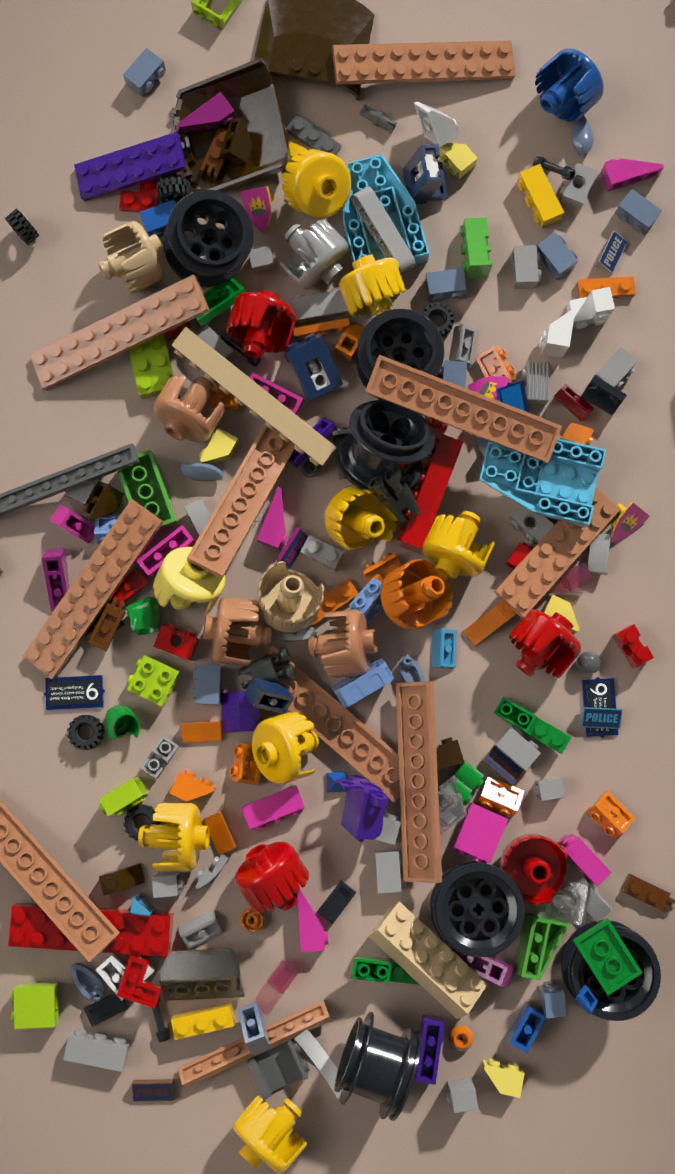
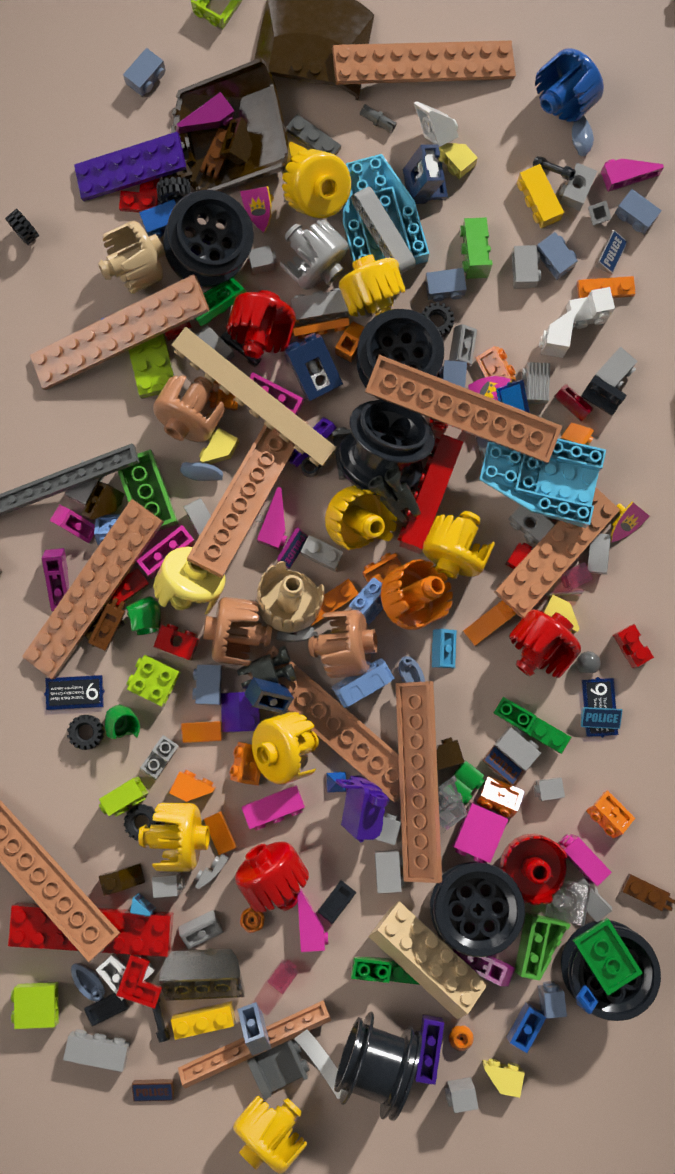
none -> light grey brick [588,201,612,226]

